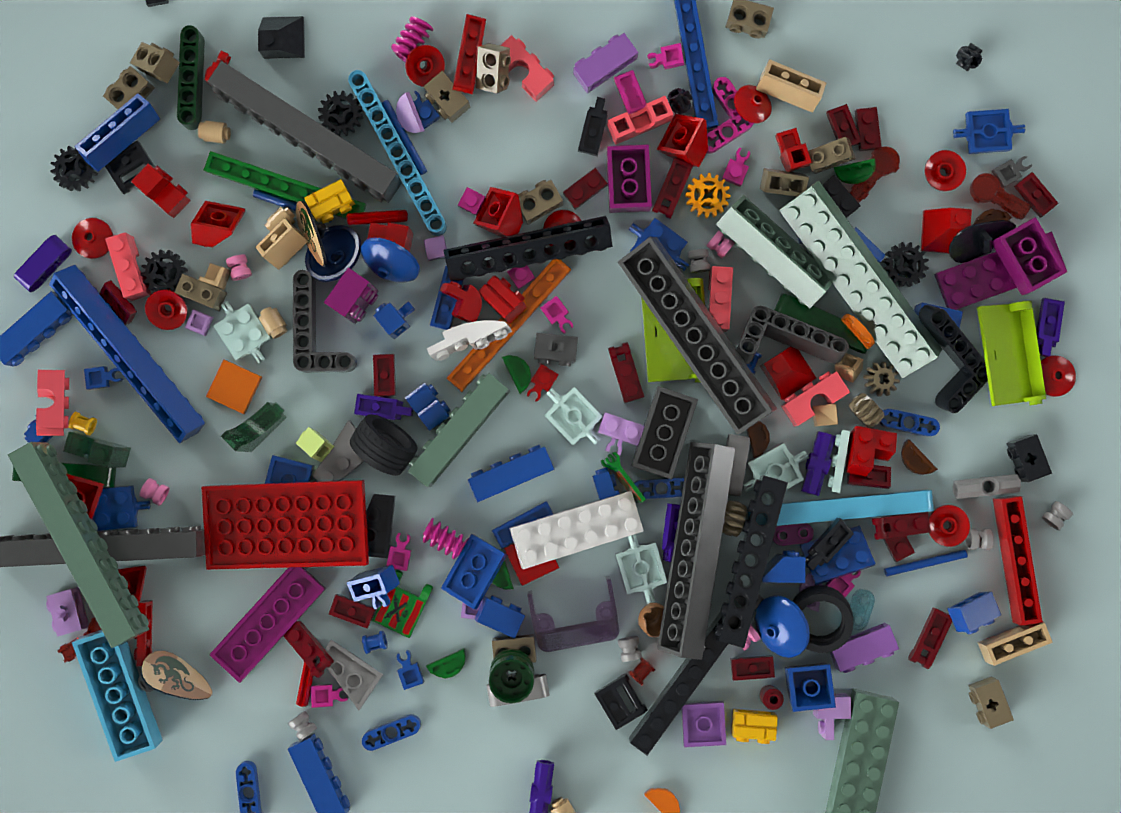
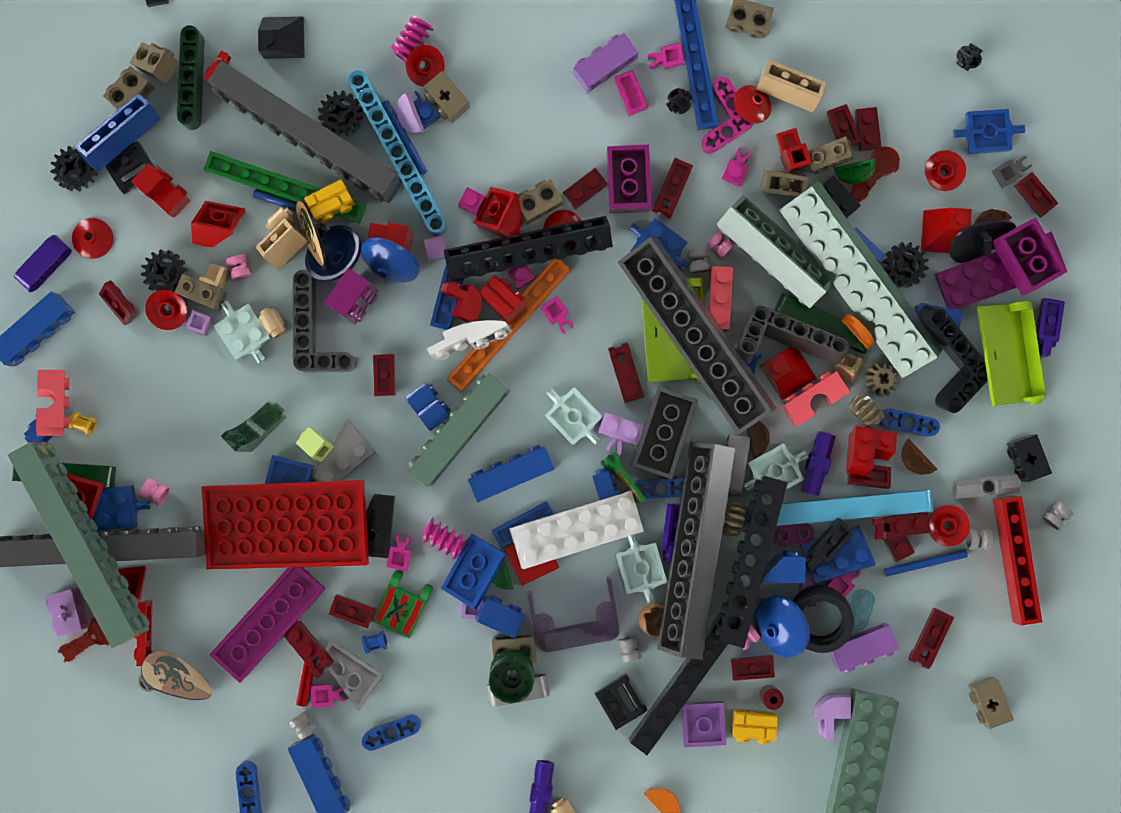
blue brick [49,265,205,444] -> none
clear green arch [63,431,131,468] -> none
medium azure brick [72,630,163,762] -> none
blue plate [84,366,123,390] -> none
coral arch [105,232,151,301] -> none
tan brick [198,121,231,144] -> none
orange tile [206,359,262,414] -> none
red axle [346,210,408,225] -> none
blue brick [346,565,400,609] -> none
black tyre [349,414,418,476] -> none
dark purple hinge [354,394,414,420] -> none
blue brick [373,301,415,339] -> none
blue plate [397,650,425,690] -> none
green tile [426,648,466,679] -> none
red tile [452,14,486,94] -> none
dark tan brick [476,43,511,93] -> none
coral arch [494,35,554,102] -> none
green tile [502,355,531,394] -> none
red plate [527,364,559,402] -> none
dark grey brick [534,333,578,367] -> none
black hinge [578,97,608,157] -> none
coral arch [607,96,674,145] -> none
clear red bush [628,657,656,685] -> none
red slope [657,114,708,167] -> none
light orange gear [685,173,731,219] -> none
blue slope [784,663,836,712] -> none
tan slope [812,404,838,427] -> none
light aqua plate [828,430,850,493] -> none
blue brick [947,592,1002,634] -> none
clear red piece [970,173,1032,220] -> none
tan brick [977,622,1053,666] -> none
red dish [1041,356,1076,397] -> none

